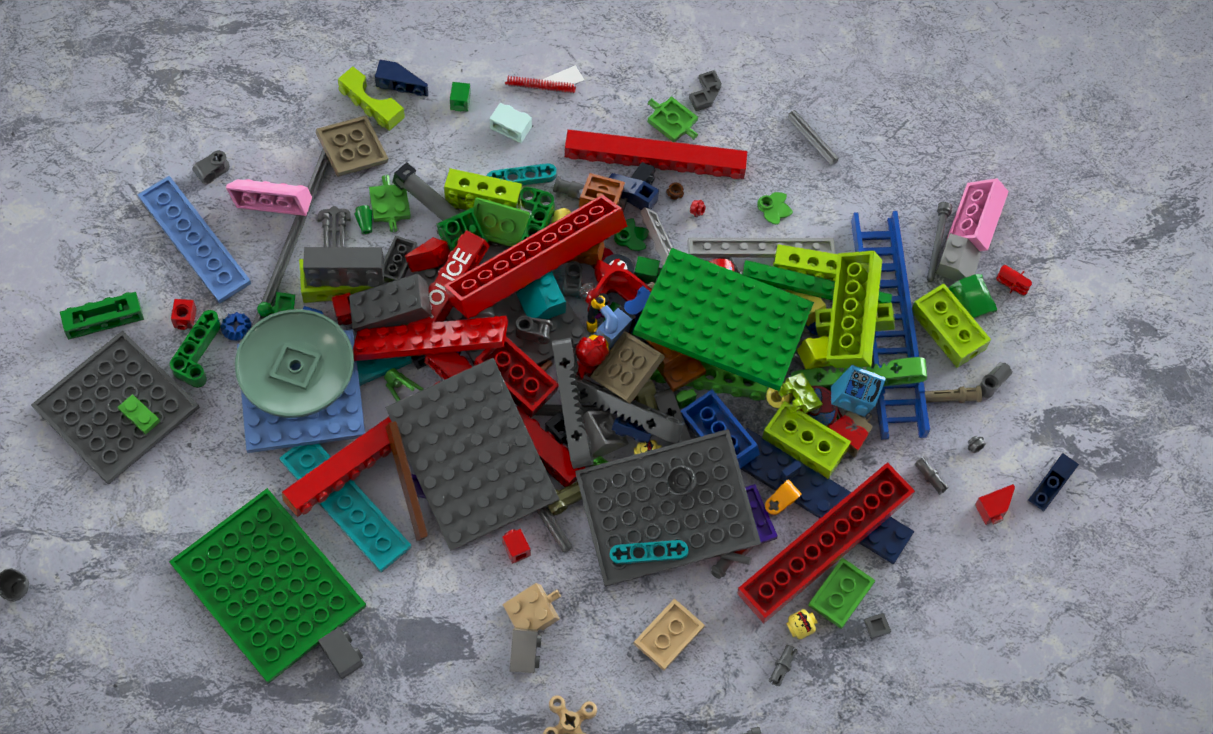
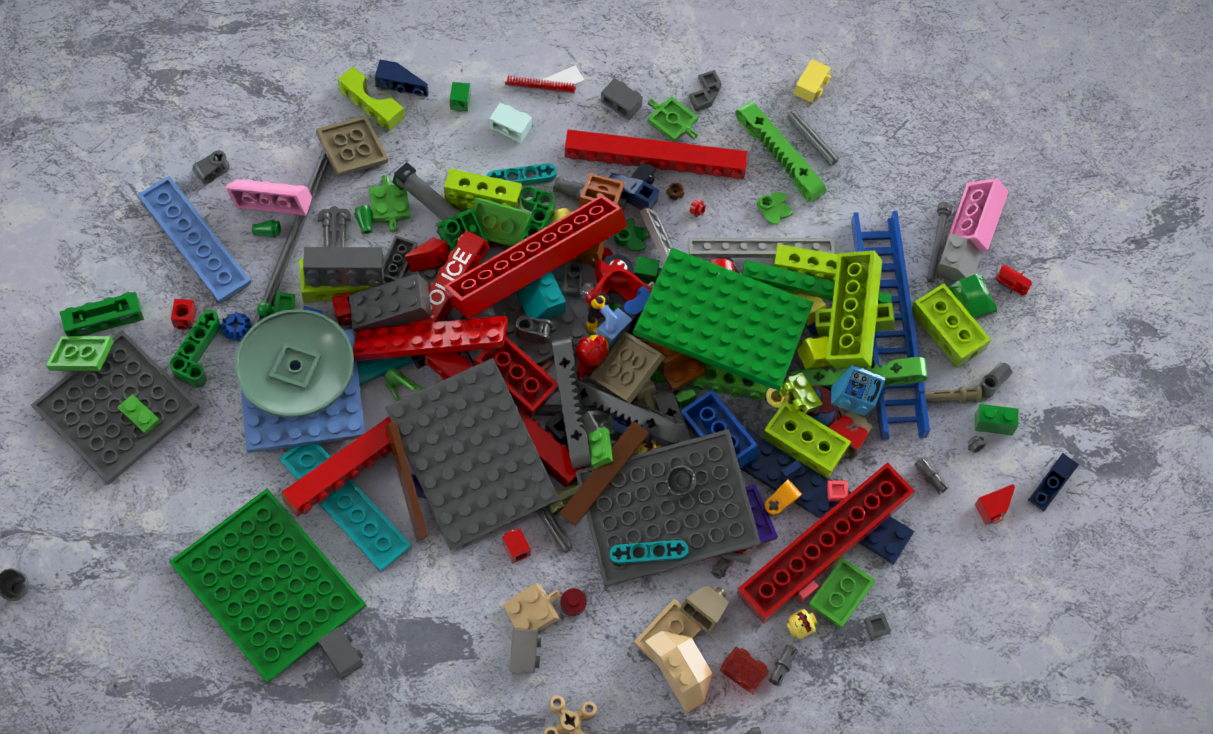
none -> bright green plate [46,336,114,371]
none -> green cone [252,219,281,238]
none -> reddish brown tile [559,421,650,527]
none -> dark red wheel [560,588,587,616]
none -> bright green plate [588,426,613,469]
none -> dark grey brick [601,78,643,120]
none -> tan wedge [644,631,713,714]
none -> dark tan torso [679,585,729,634]
none -> clear red brick [720,646,770,695]
none -> bright green gear [735,101,827,202]
none -> light yellow brick [794,59,831,103]
none -> coral tile [796,581,819,604]
none -> coral tile [827,481,848,502]
none -> green brick [974,404,1019,435]

